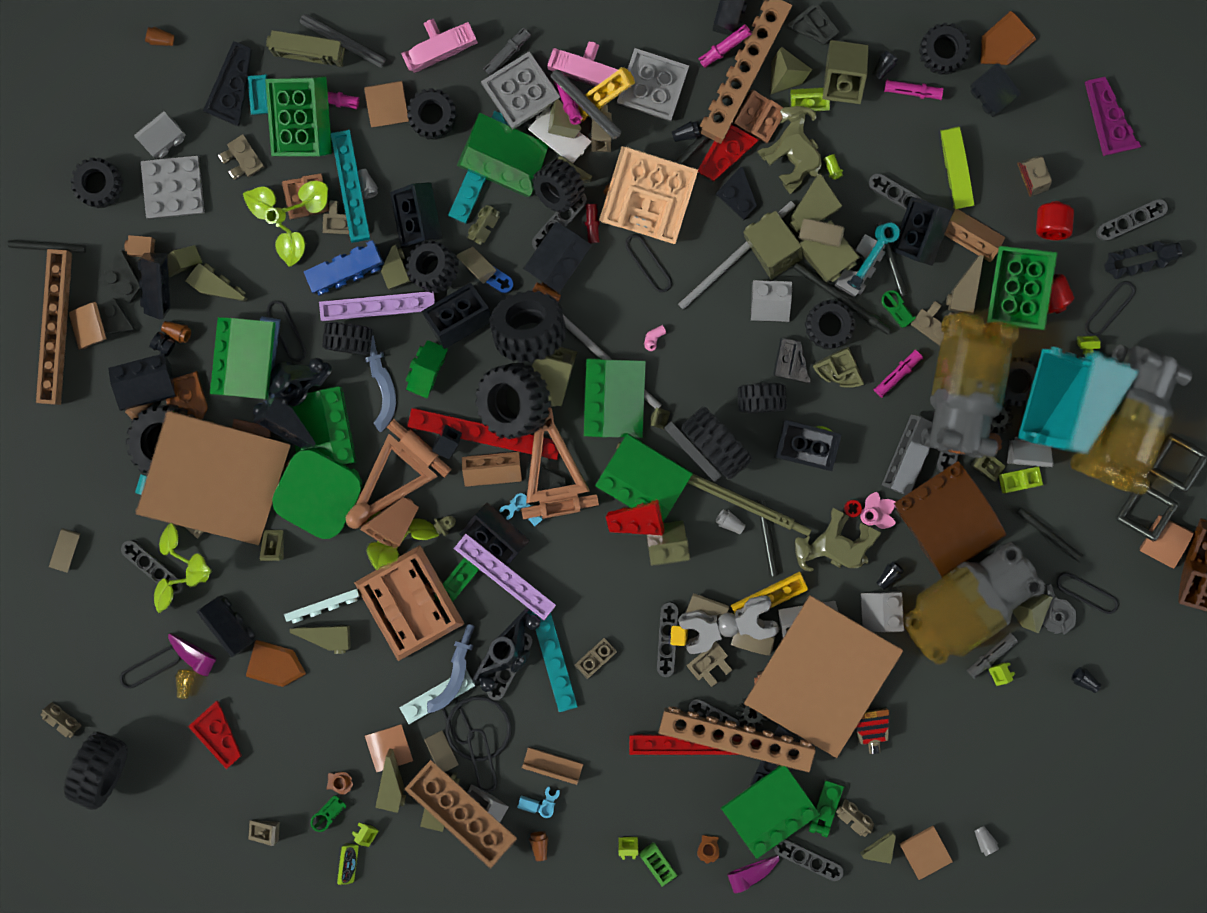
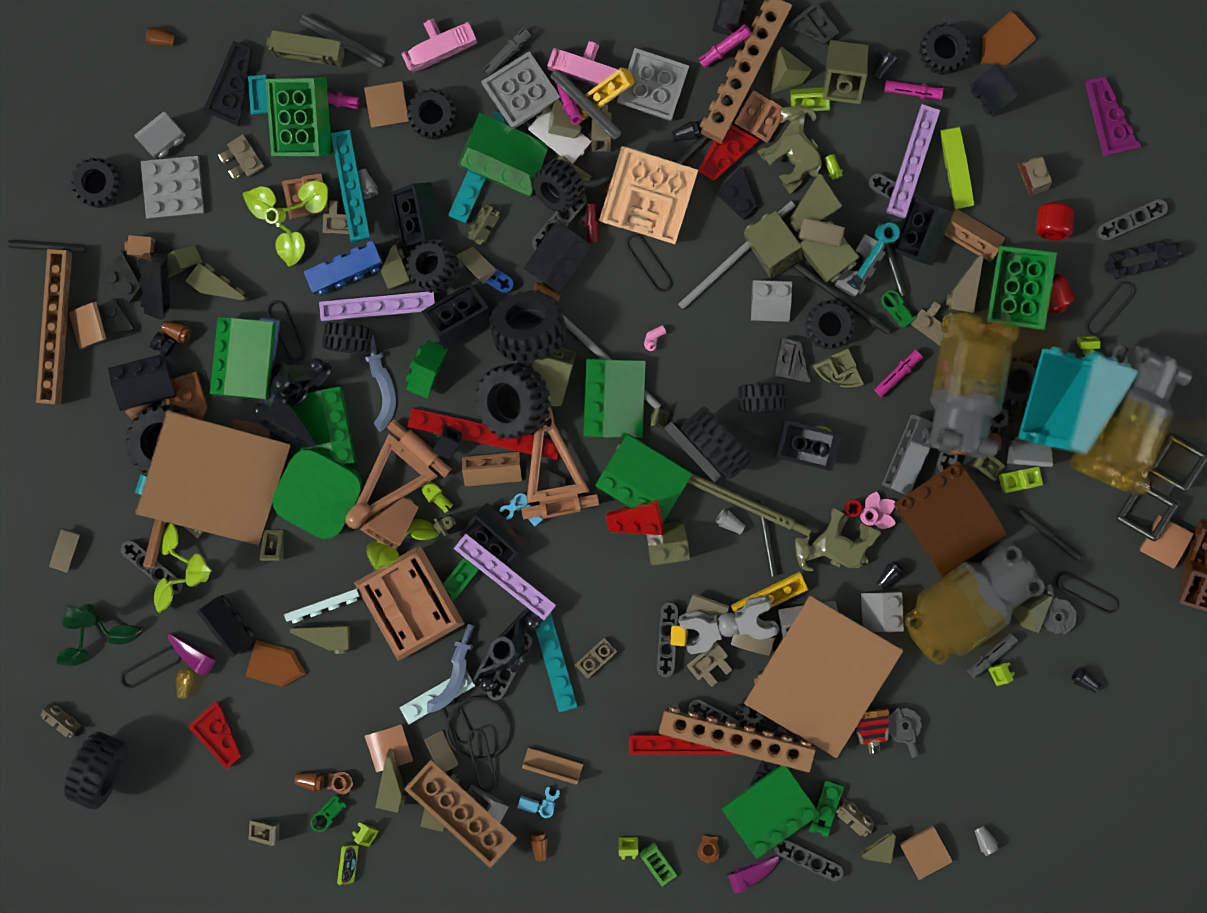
none -> dark green plant [56,604,142,666]
none -> nougat axle [143,519,166,569]
none -> dark orange cone [294,773,324,792]
none -> lime piece [421,482,453,513]
none -> lavender plate [886,104,940,218]
none -> dark grey piece [888,707,922,758]

